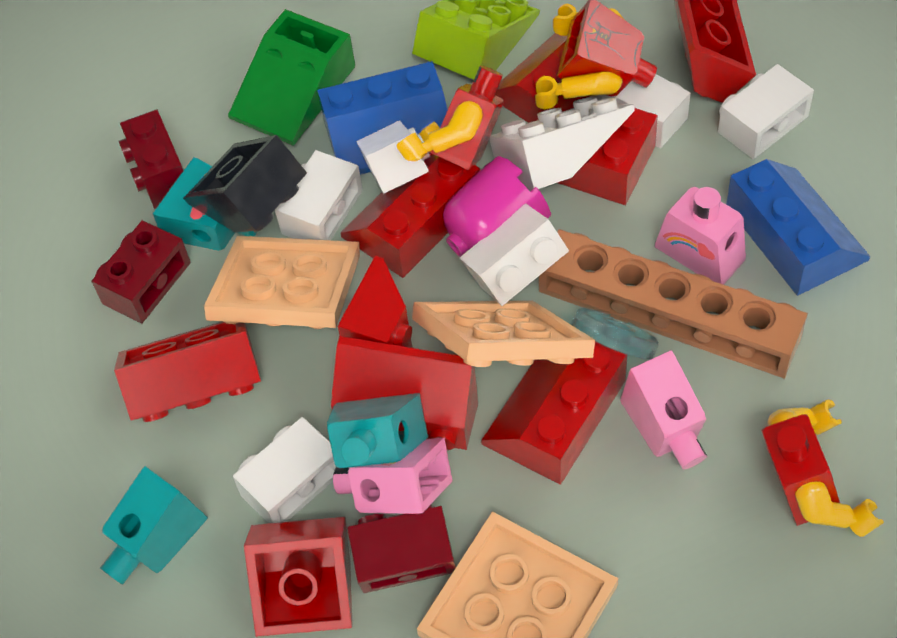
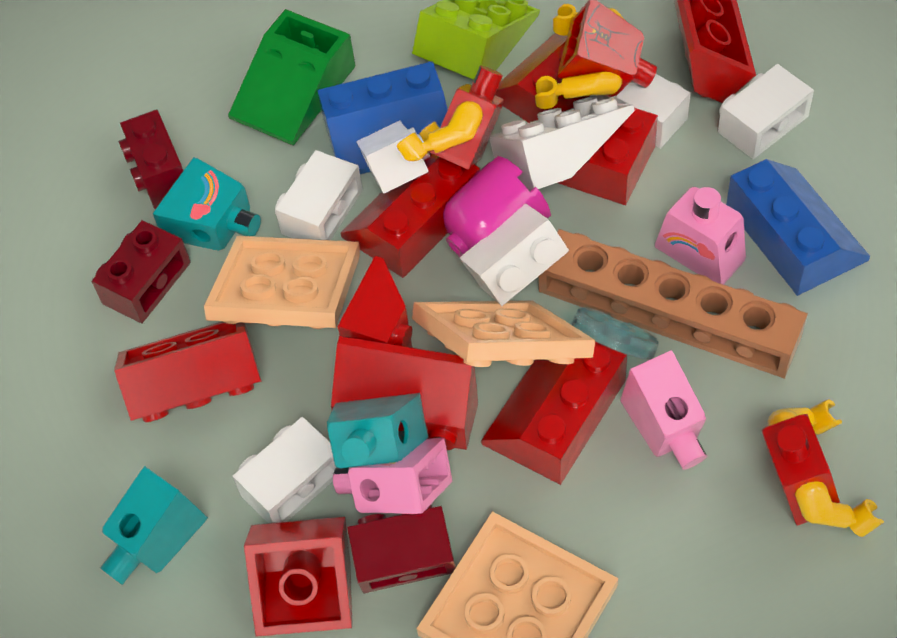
black slope [183,135,307,233] -> none

